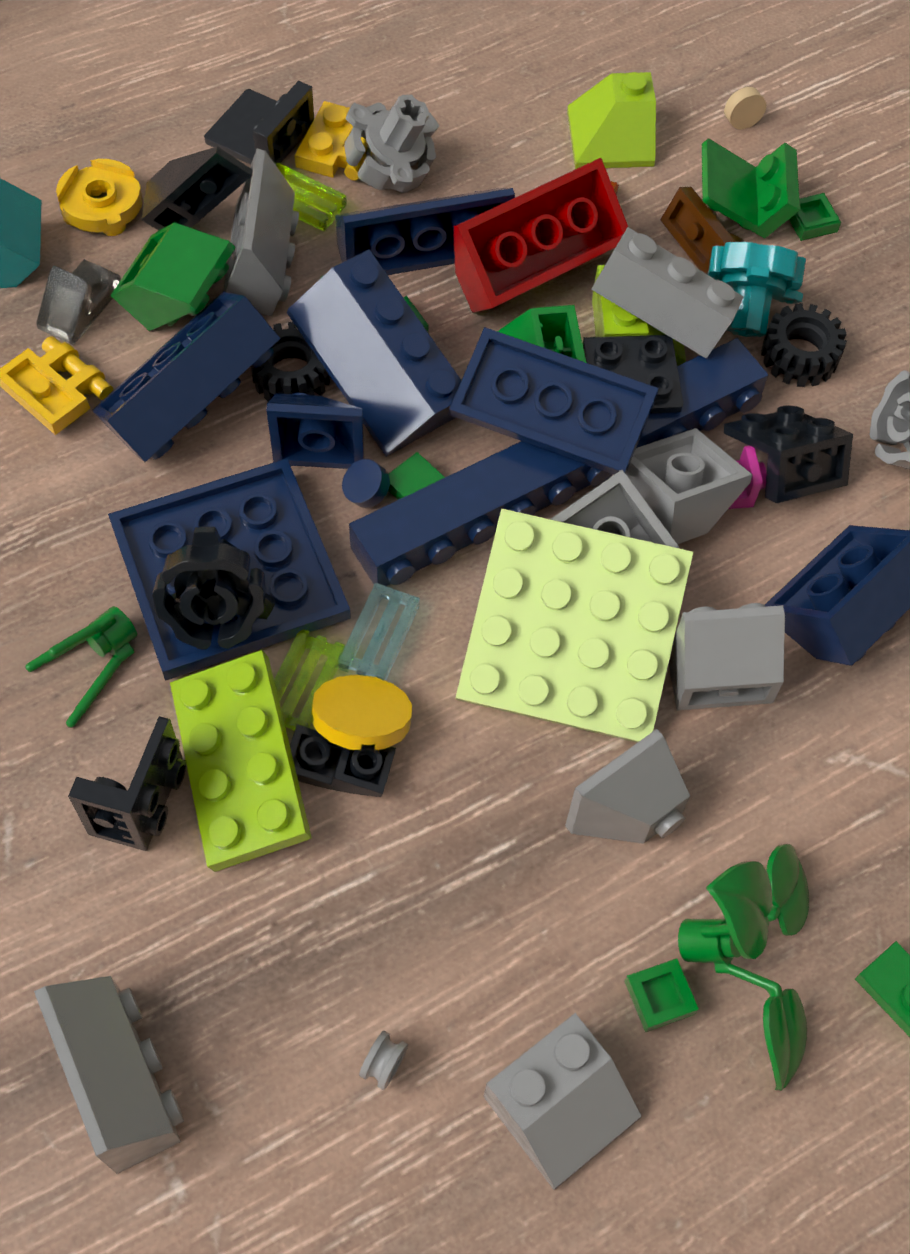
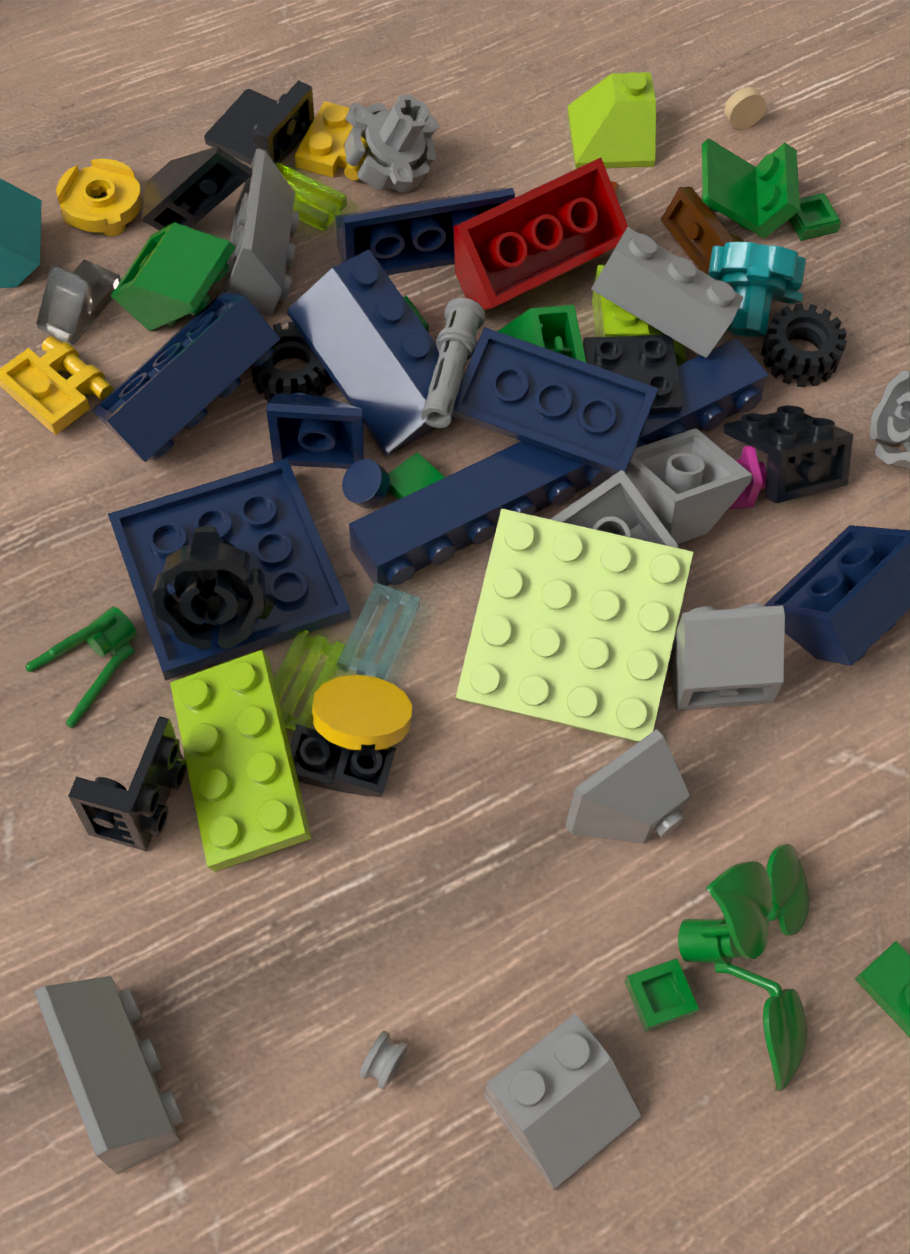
none -> light grey pin [421,298,485,428]

